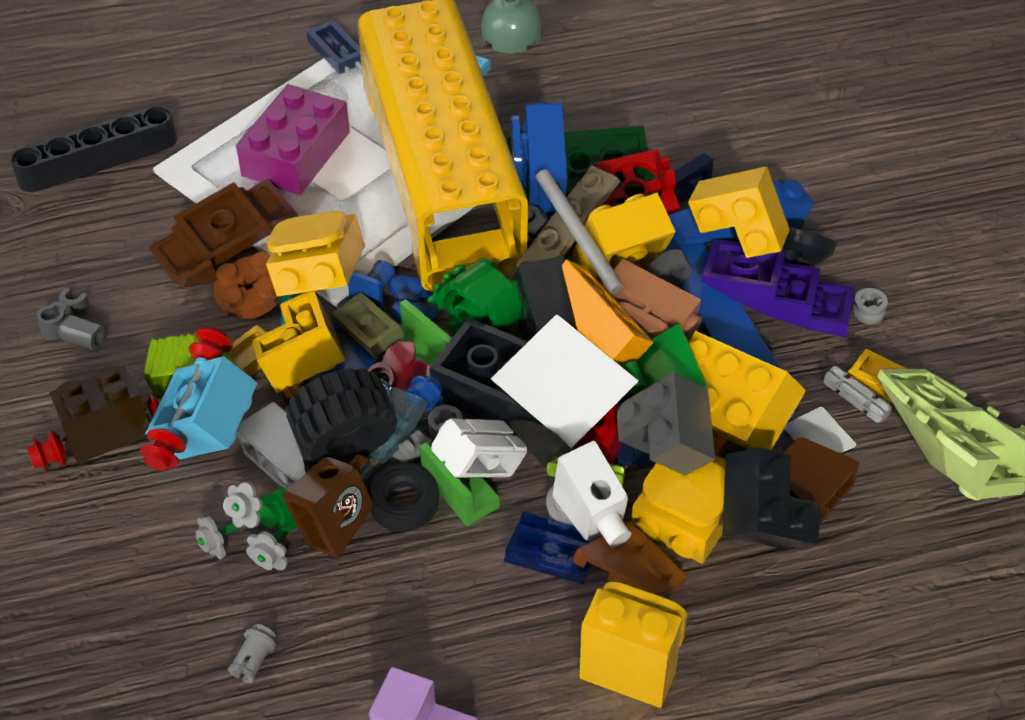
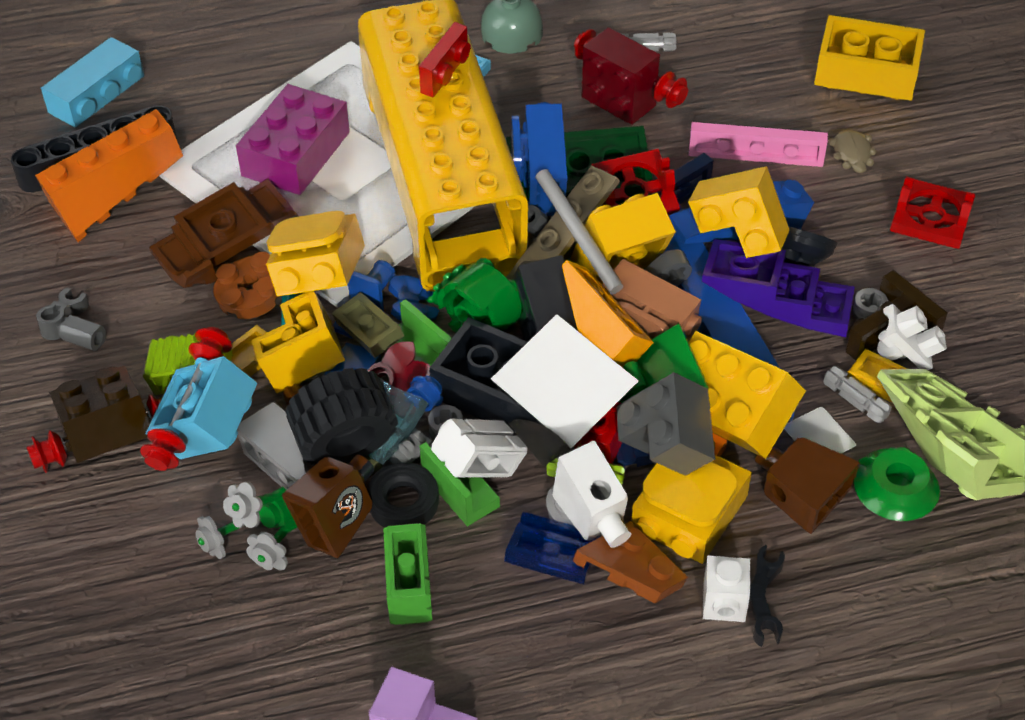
light grey pin [228,624,277,683] -> none
dark blue tile [306,20,361,74] -> none
yellow brick [579,582,687,708] -> none
black brick [722,447,820,549] -> none
none -> orange wedge [35,109,183,242]
none -> medium azure brick [41,37,144,128]
none -> bright green brick [383,523,433,625]
none -> red plate [419,22,471,98]
none -> dark red brick [574,27,688,125]
none -> light grey axle [622,32,677,52]
none -> bright pink fence [689,122,828,167]
none -> white brick [703,555,750,622]
none -> black piece [749,545,785,647]
none -> yellow brick [814,15,925,101]
none -> dark tan piece [828,130,877,174]
none -> dark brown bracket [846,270,948,360]
none -> green piece [854,447,940,521]
none -> white hips [877,304,947,370]
none -> red piece [890,177,976,249]

